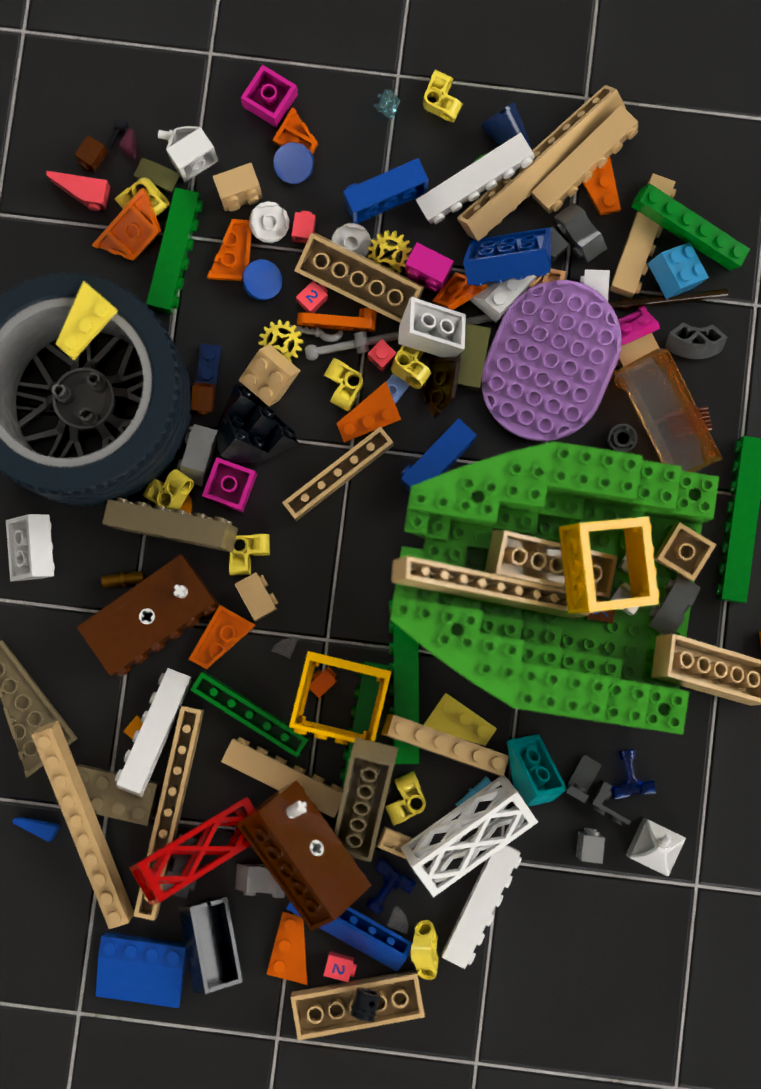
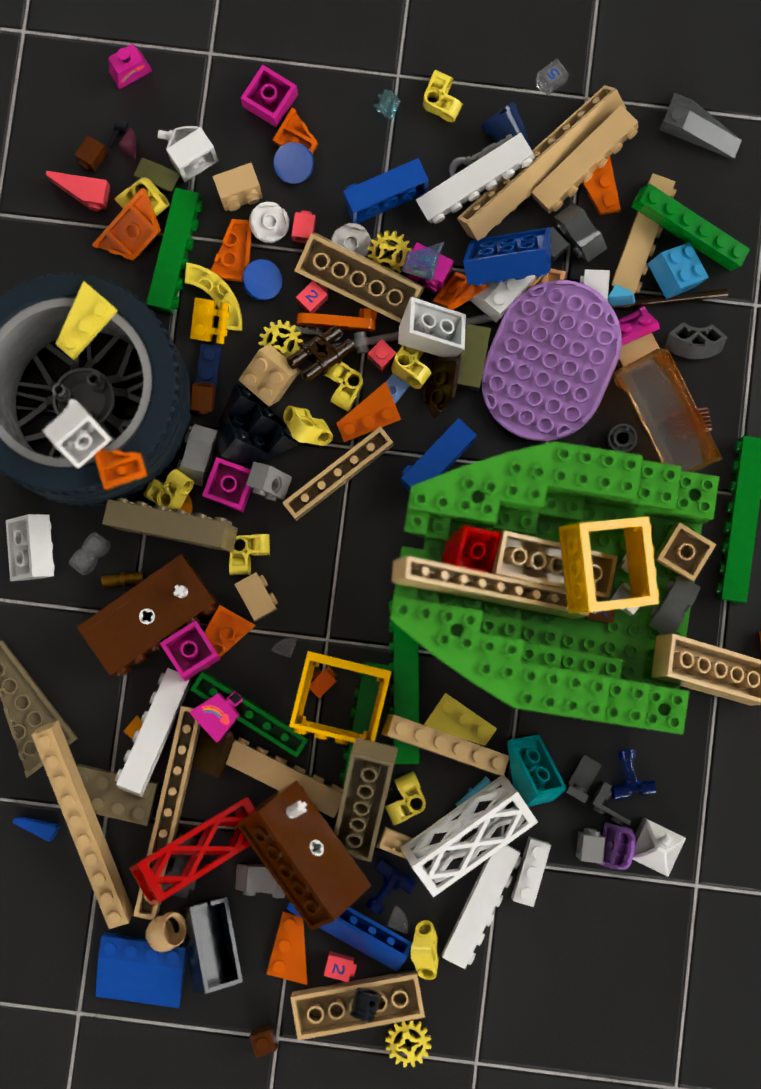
none -> white piece [42,399,112,469]
none -> clear brick [69,532,111,575]
none -> orange wing [94,449,148,490]
none -> dark pink torso [108,44,152,90]
none -> tan helmet [145,912,187,952]
none -> dark pink brick [160,620,220,682]
none -> light yellow tile [185,262,242,331]
none -> dark pink torso [189,691,243,743]
none -> yellow plate [190,298,230,344]
none -> dark brown tile [192,729,235,779]
none -> light grey brick [246,462,292,501]
none -> reddish brown brick [249,1024,278,1058]
none -> light yellow piece [283,406,333,446]
none -> dark brown pin [287,325,355,383]
none -> light yellow gear [385,1020,431,1068]
none -> clear light blue slope [402,242,444,280]
none -> red slope [441,525,502,574]
none -> light grey piece [449,133,513,177]
none -> white brick [511,836,551,907]
none -> clear brick [536,59,569,96]
none -> medium lavender slope [597,822,636,870]
none -> medium azure slope [608,285,635,306]
none -> dark grey wedge [659,93,742,160]

